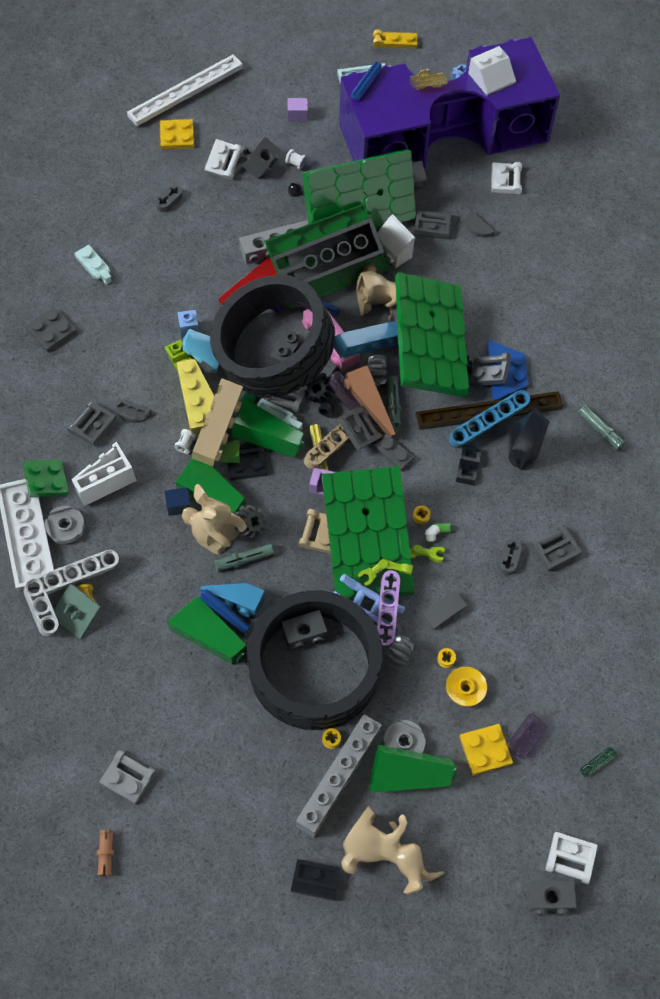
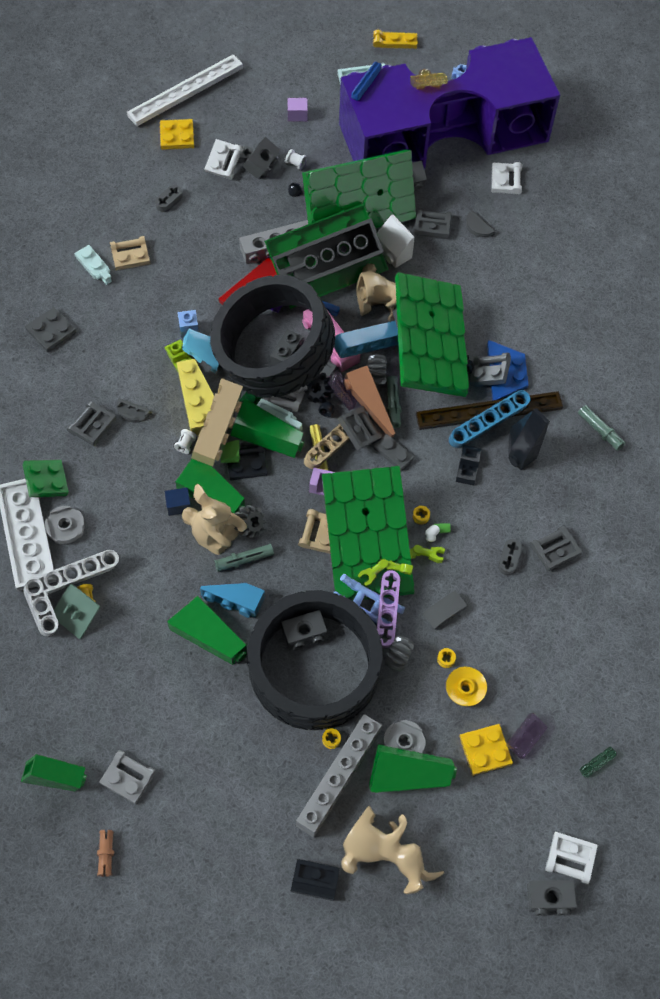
white wedge [72,442,136,506] -> none
blue axle [199,589,250,634] -> none
white slope [468,46,516,96] -> none
none -> green slope [21,754,86,792]
none -> tan plate [110,236,150,270]

